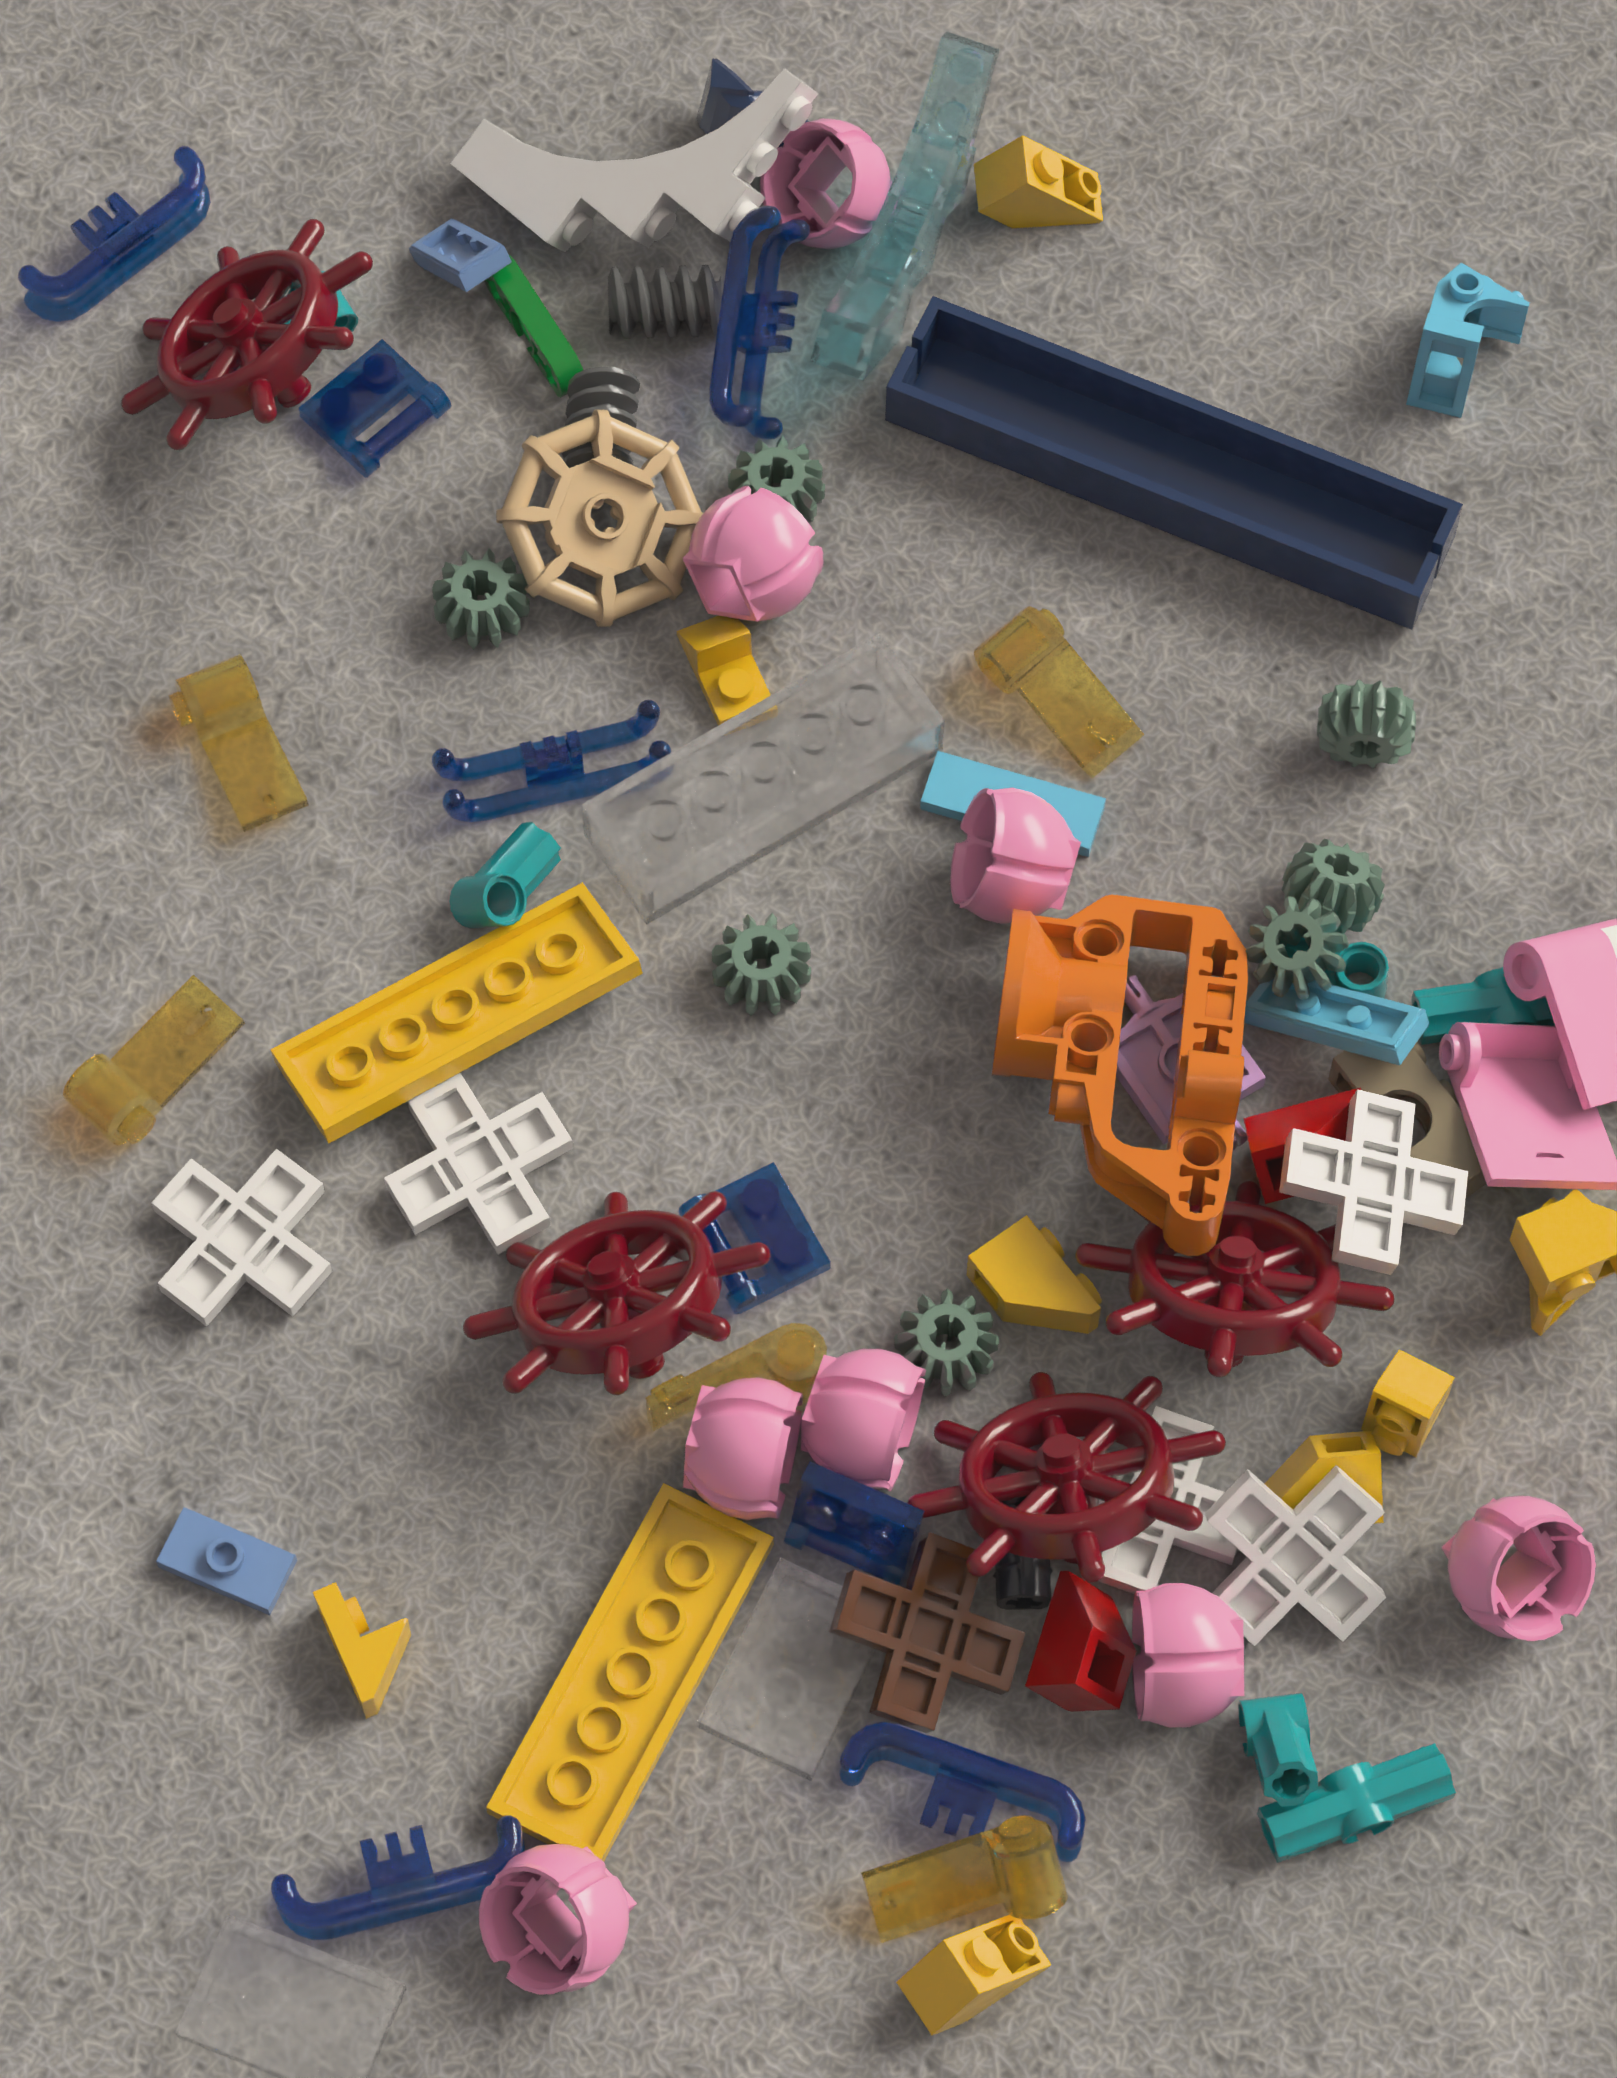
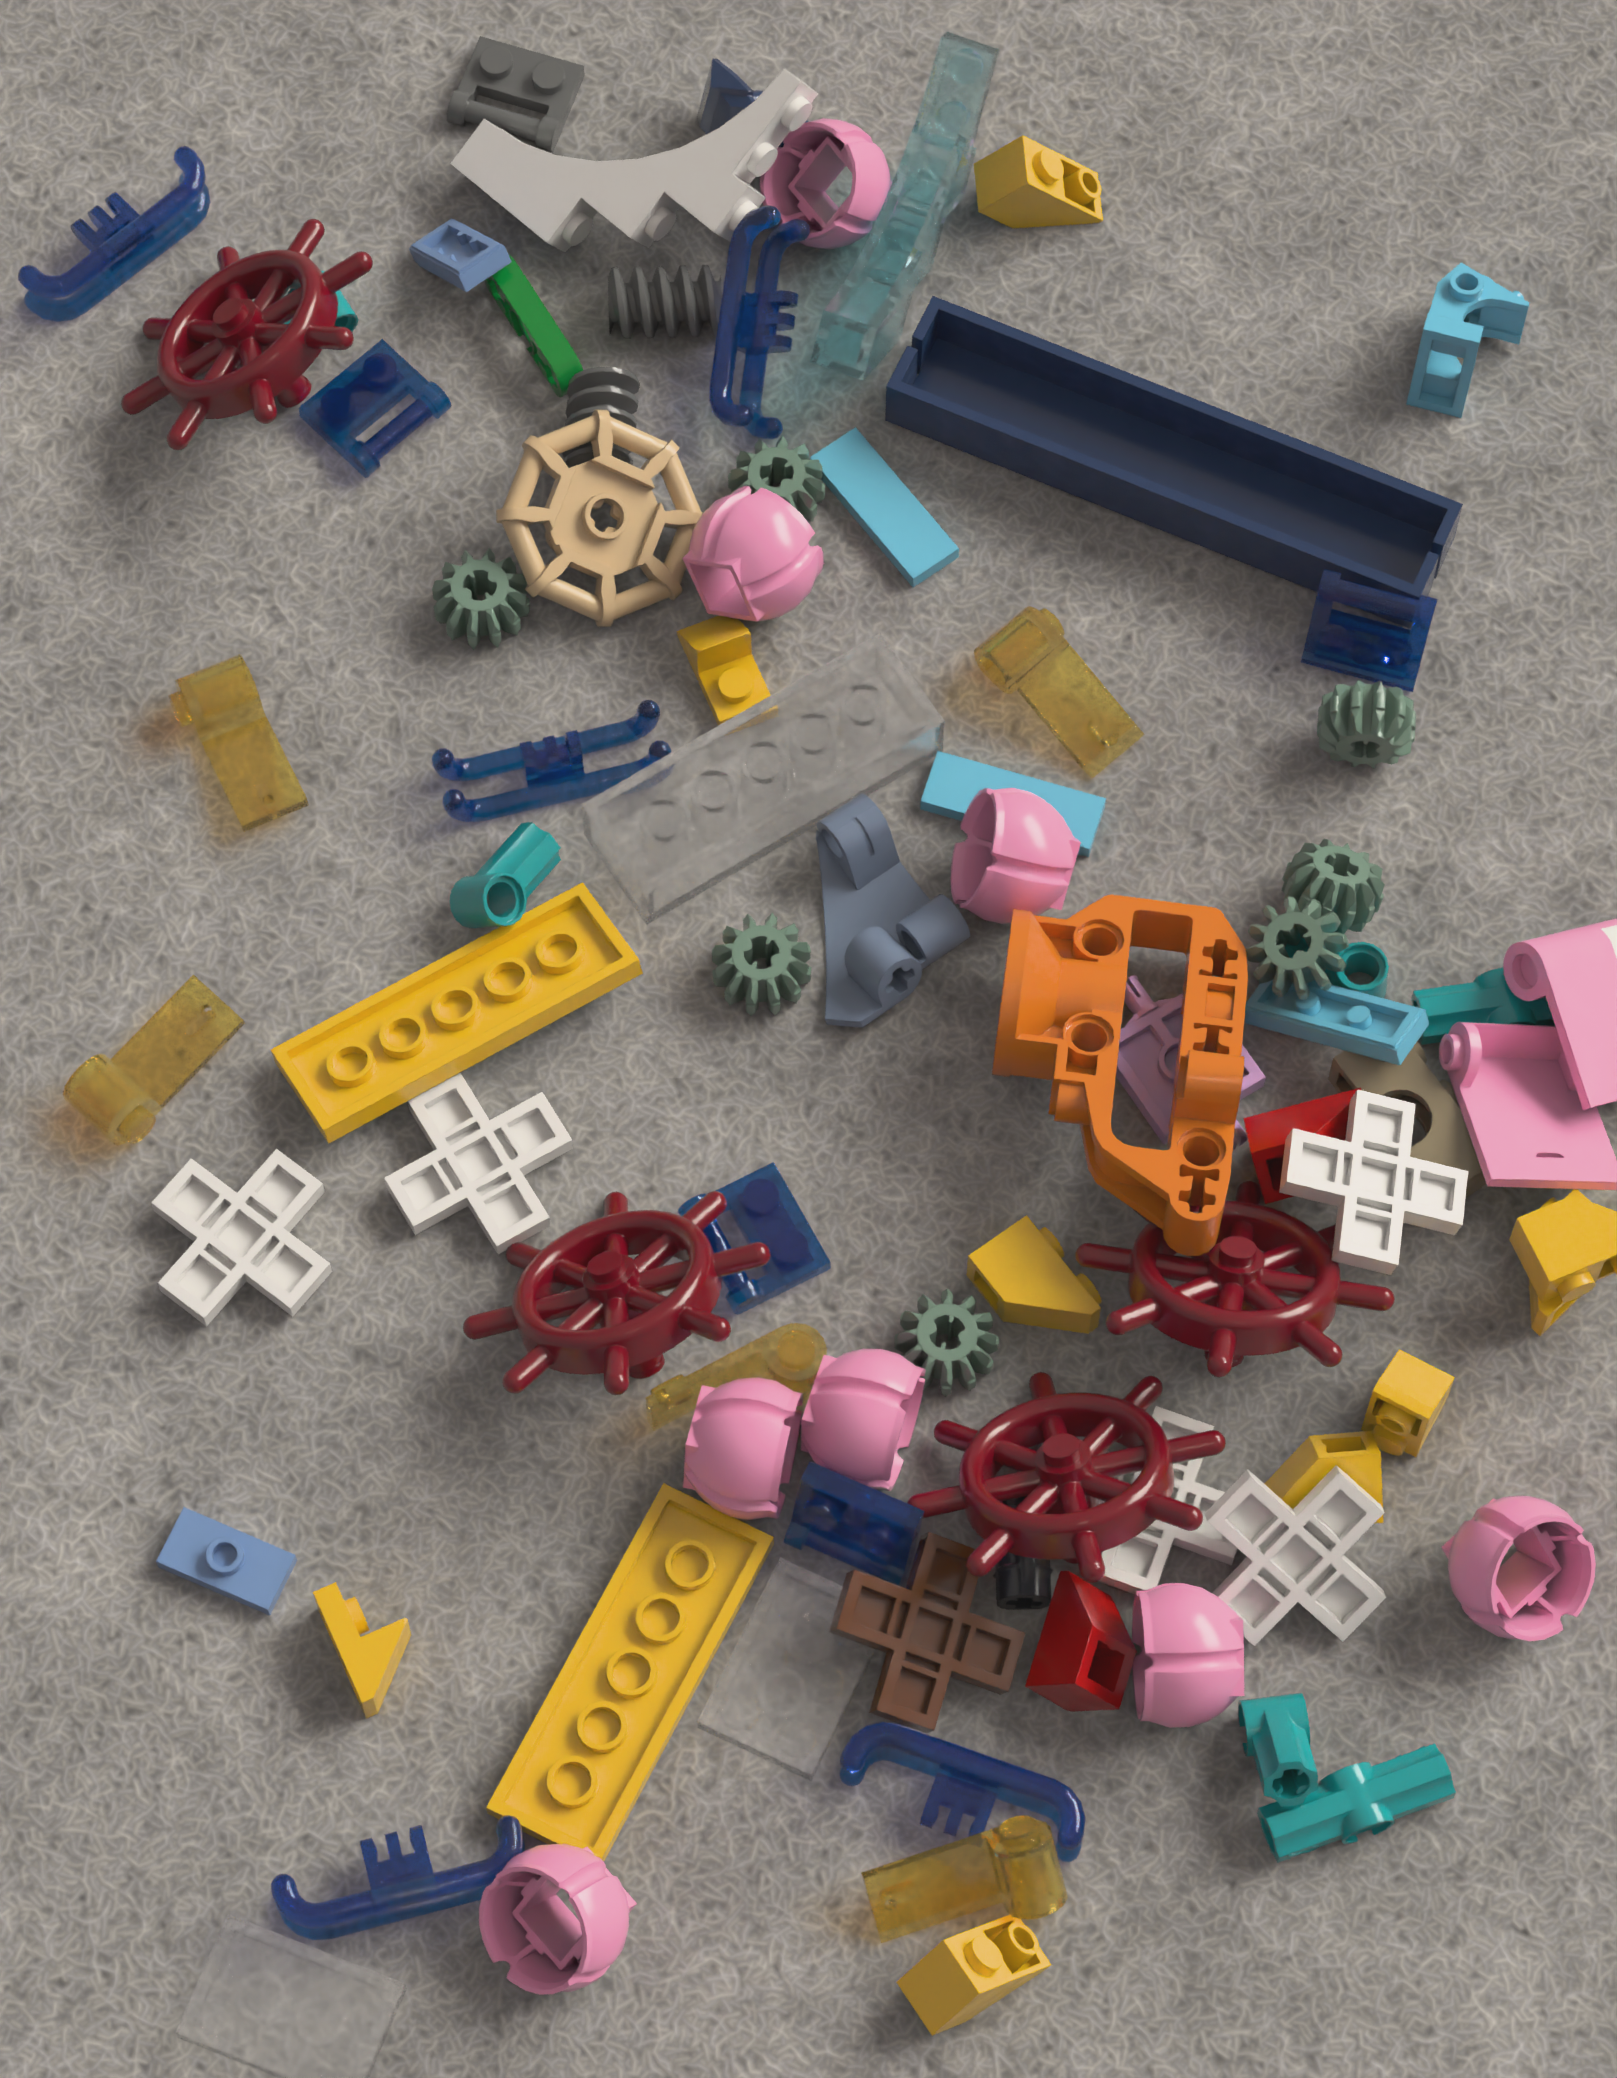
none -> dark grey plate [447,36,585,152]
none -> medium azure tile [810,427,959,587]
none -> sand blue panel [816,793,970,1028]
none -> clear blue plate [1301,569,1438,692]

